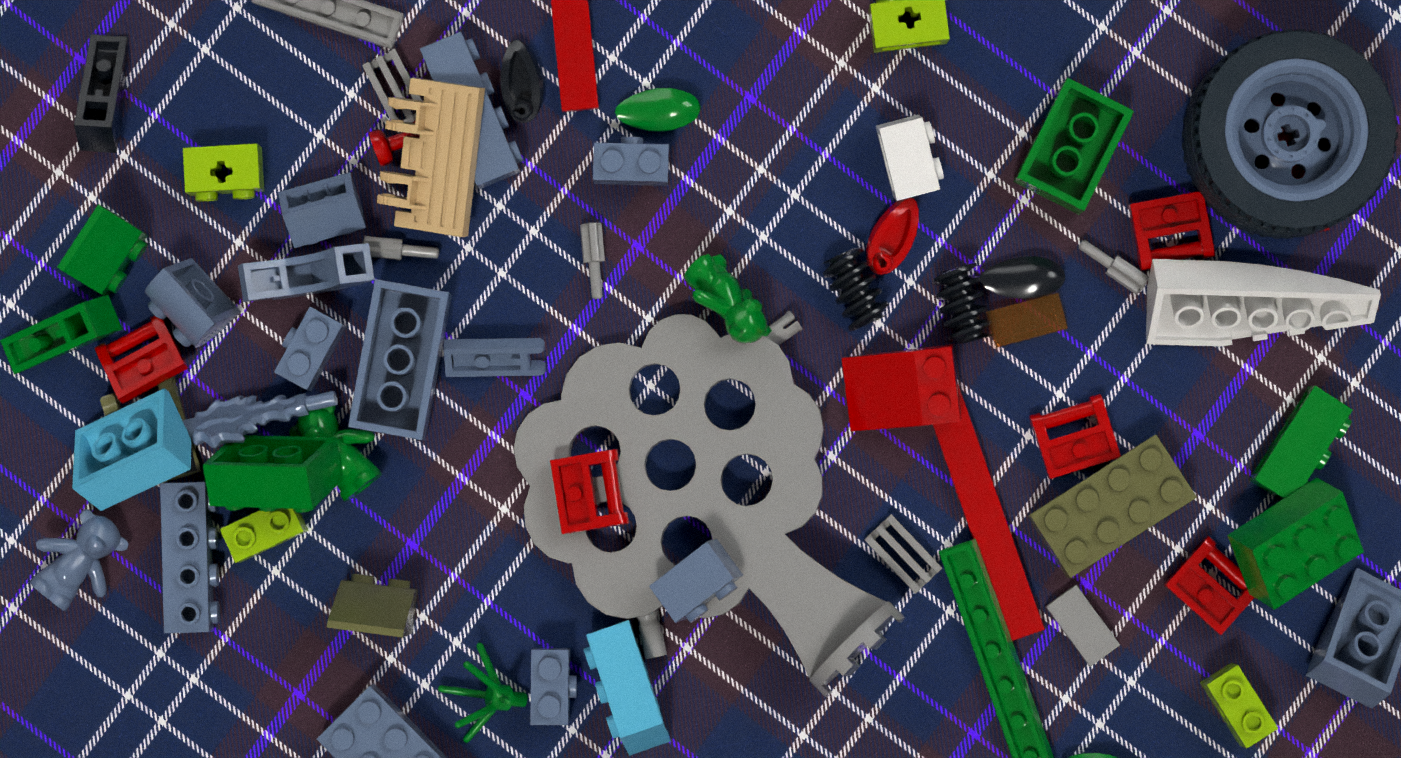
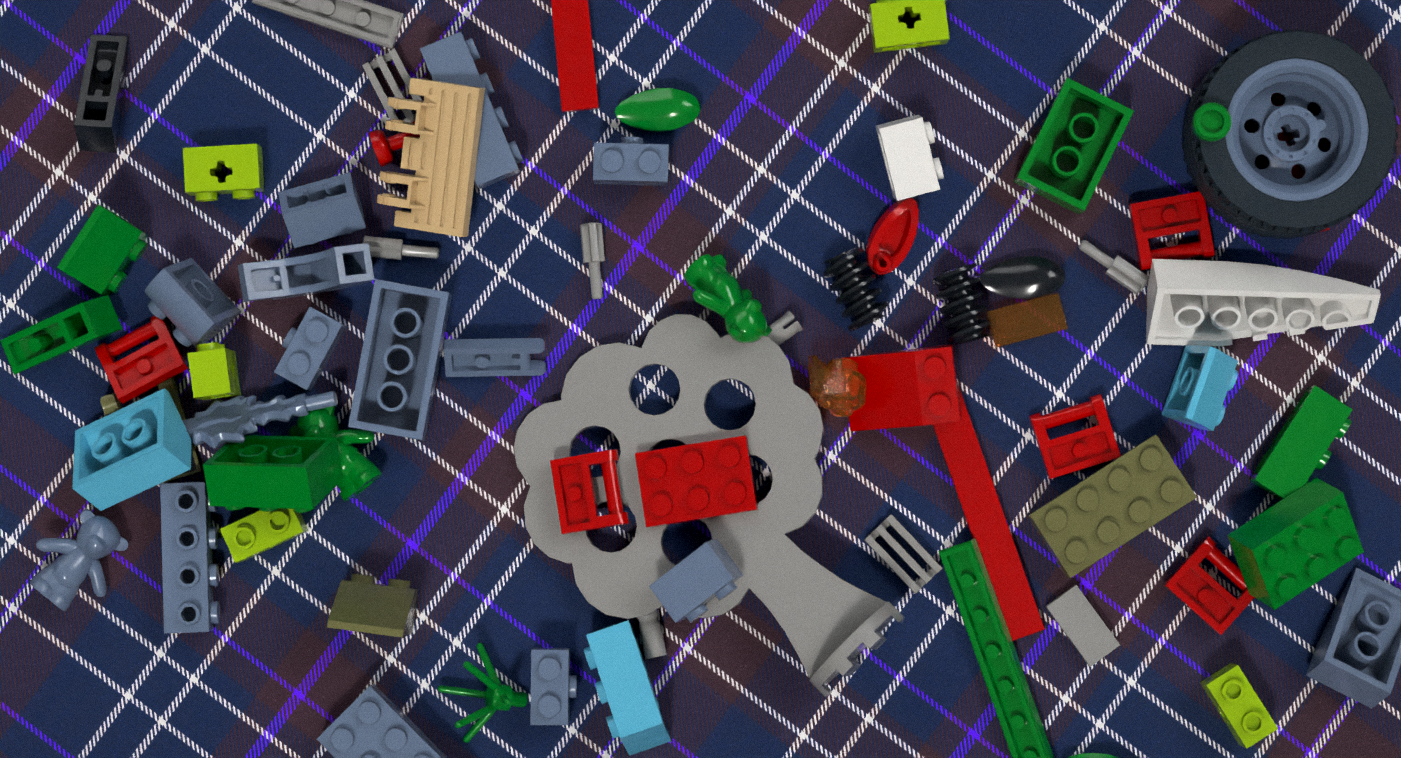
black arm [500,40,544,123] -> none
none -> lime brick [187,342,241,400]
none -> red plate [635,435,758,528]
none -> clear orange head [808,354,867,417]
none -> medium azure slope [1161,345,1238,431]
none -> green tile [1191,103,1231,142]

